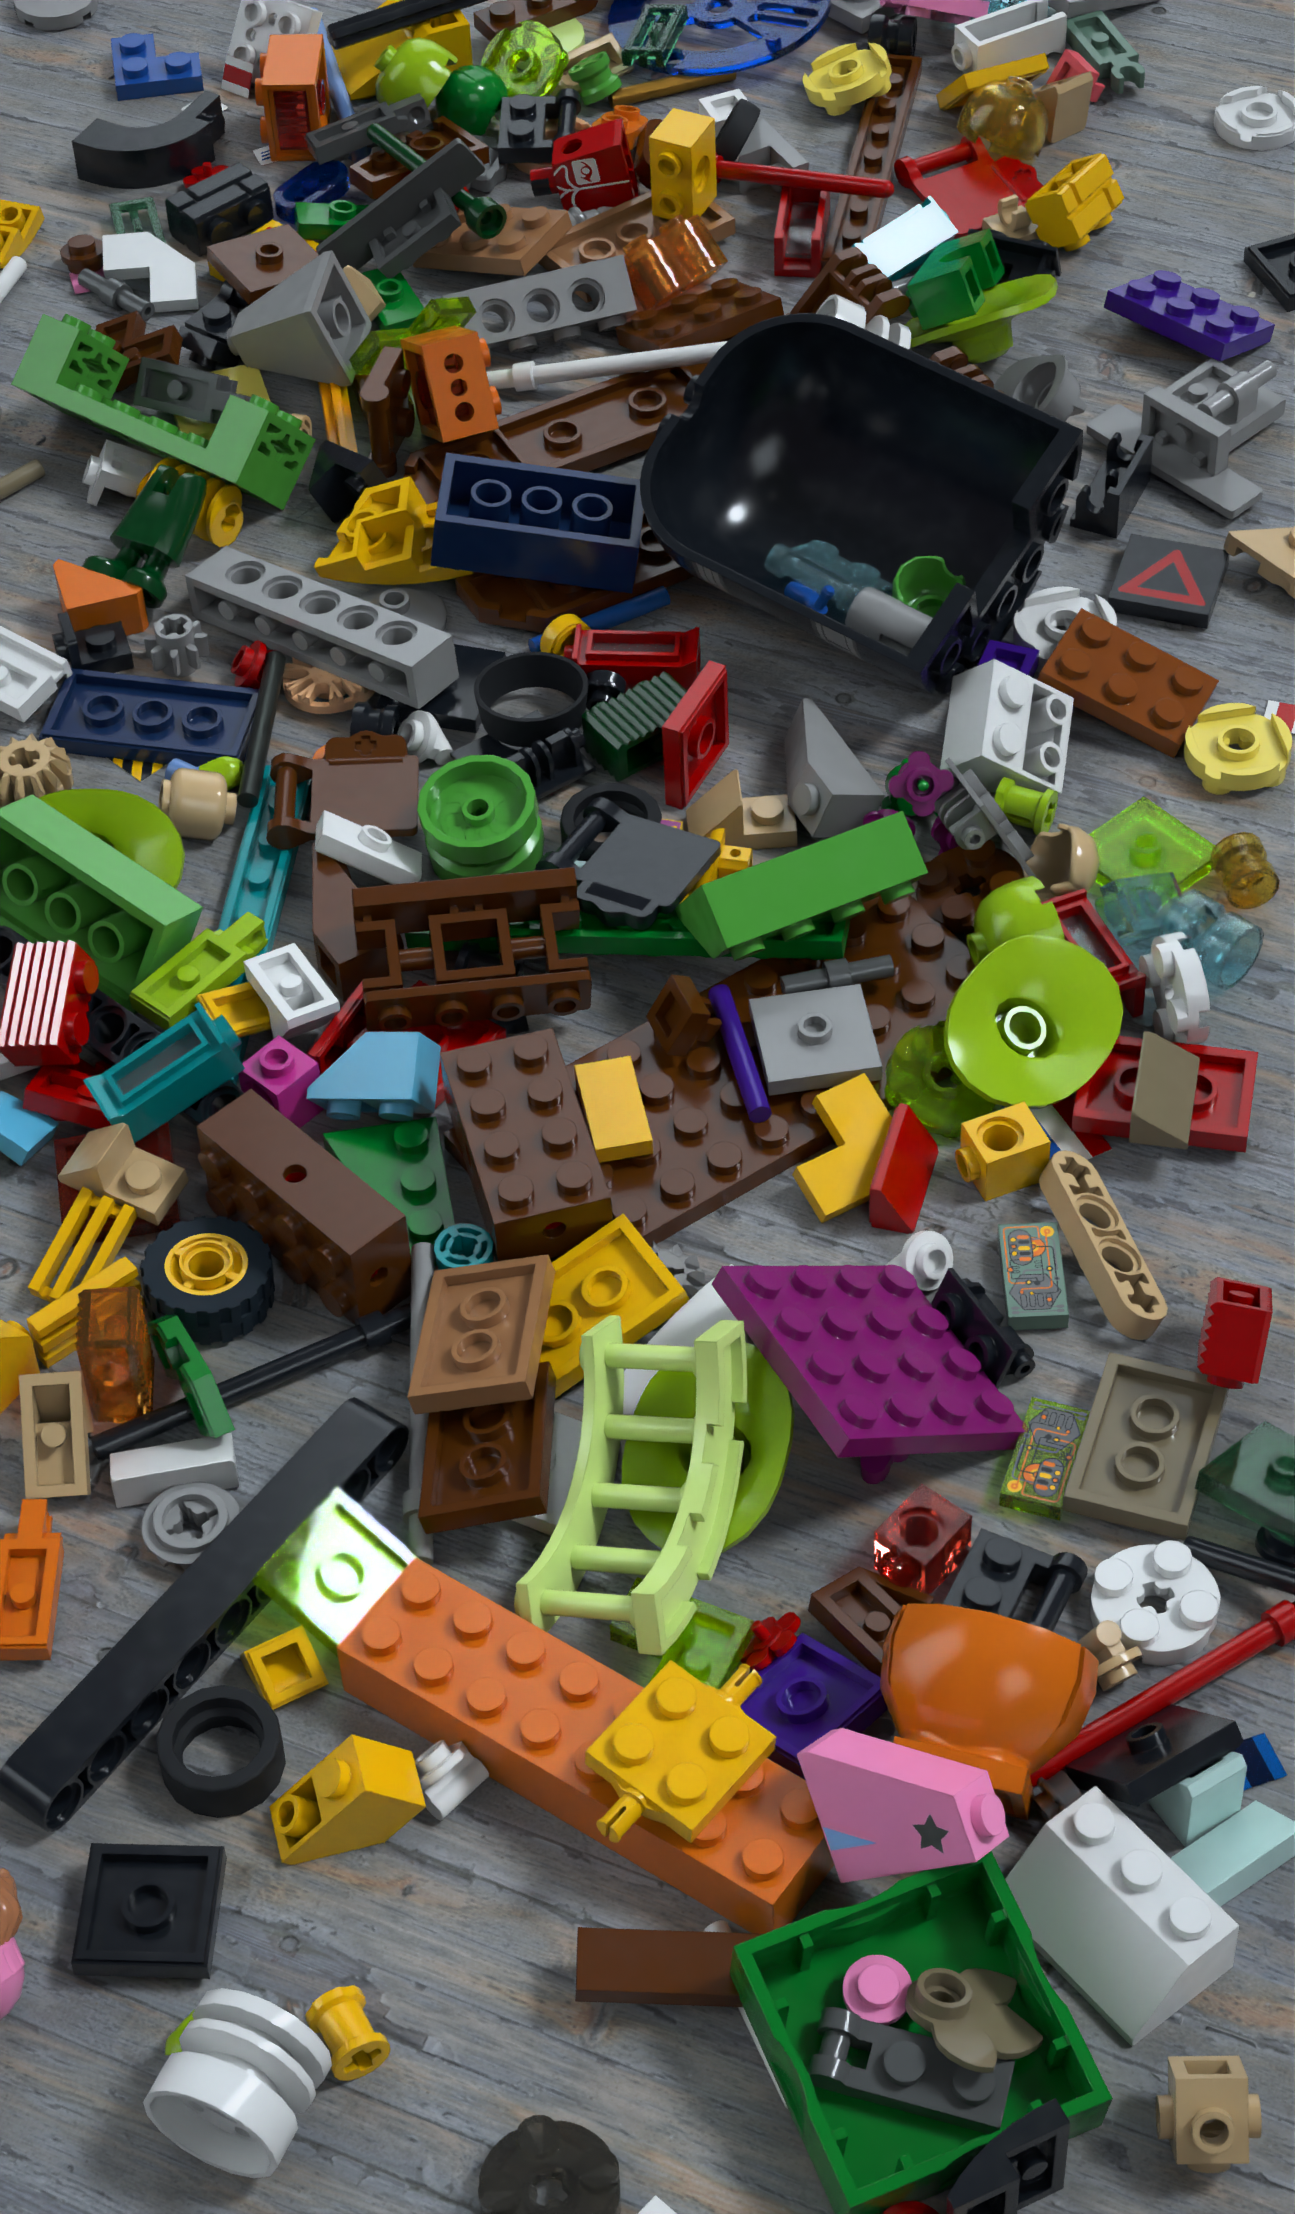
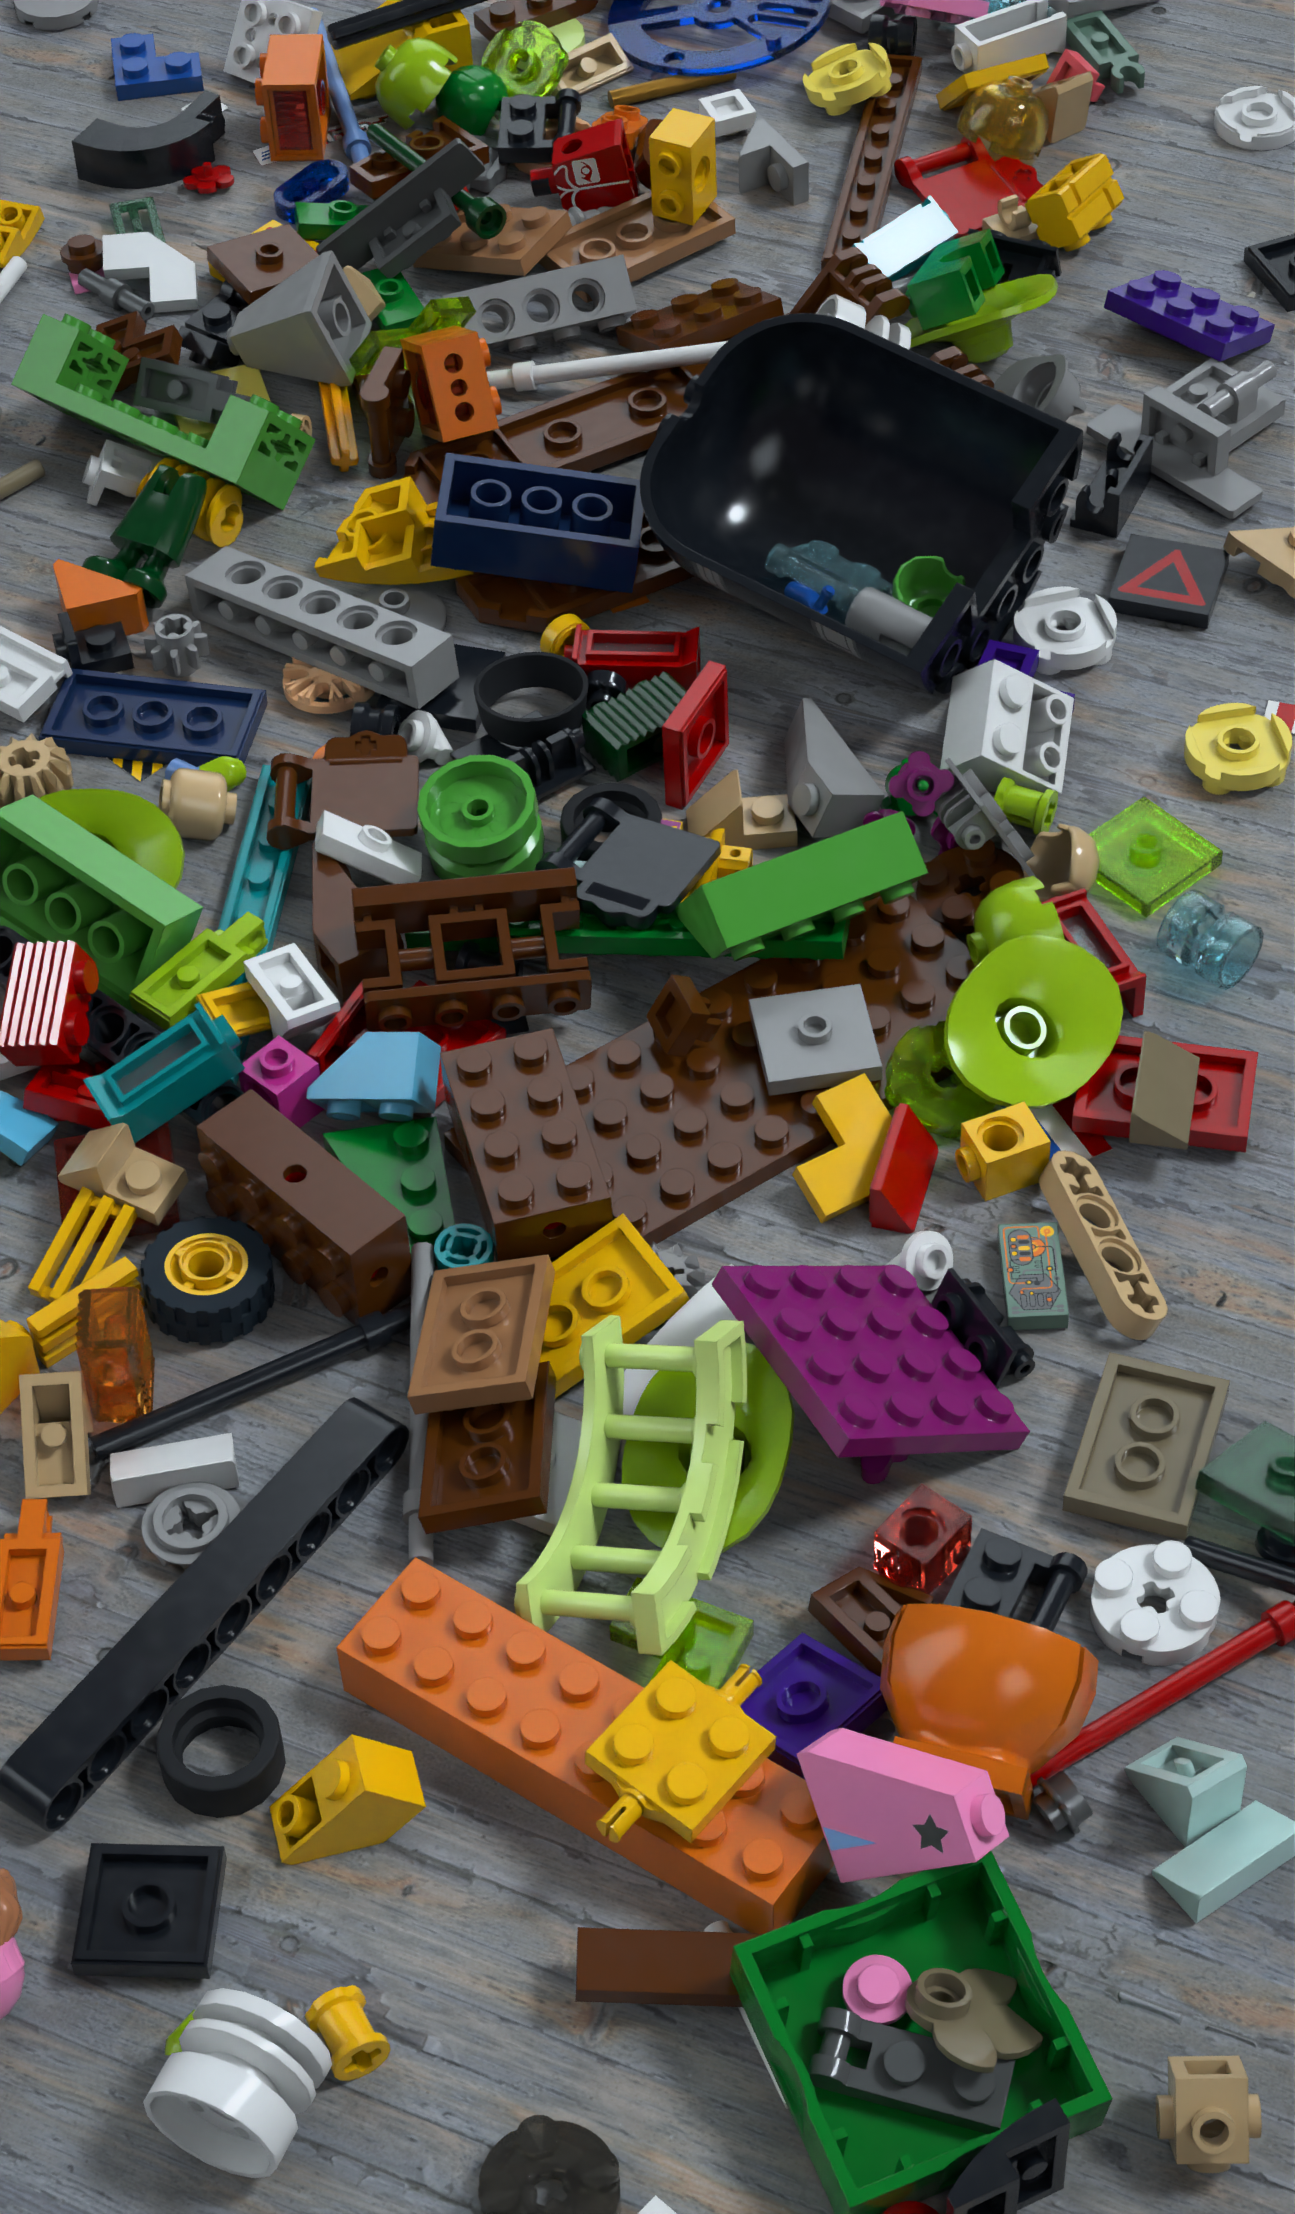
green tile [146,1315,235,1438] -> none
black brick [165,162,274,257] -> none
sticker [221,54,254,98] -> none
red plate [231,640,276,689] -> none
pearl dark grey bar [237,651,286,808] -> none
yellow slope [239,1625,329,1710] -> none
plate [251,1486,421,1657] -> none
dark grey hinge [304,93,432,165] -> none
black slope [309,440,389,523] -> none
white plate [415,1740,489,1820] -> none
blue bar [528,586,671,652] -> none
bright green wheel [568,51,622,105] -> none
yellow tile [574,1056,653,1163] -> none
clear green tile [621,4,689,67] -> none
clear orange brick [622,214,728,310] -> none
dark purple bar [708,984,772,1123] -> none
black tyre [715,98,761,162] -> none
red piece [716,152,894,199] -> none
red plant [736,1612,801,1672] -> none
red window [774,186,830,278] -> none
dark grey bar [780,954,895,994] -> none
tile [999,1397,1090,1521] -> none
white slope [1005,1786,1239,2047] -> none
dark orange plate [1037,608,1219,758] -> none
black plate [1065,1704,1244,1807] -> none
tan plate [1077,1620,1143,1691] -> none
clear light blue slope [1095,872,1193,948] -> none
white plate [1139,932,1210,1044] -> none
red brick [1197,1277,1273,1389] -> none
clear yellow wheel [1210,832,1280,909] -> none
clear blue sticker [1232,1733,1287,1790] -> none

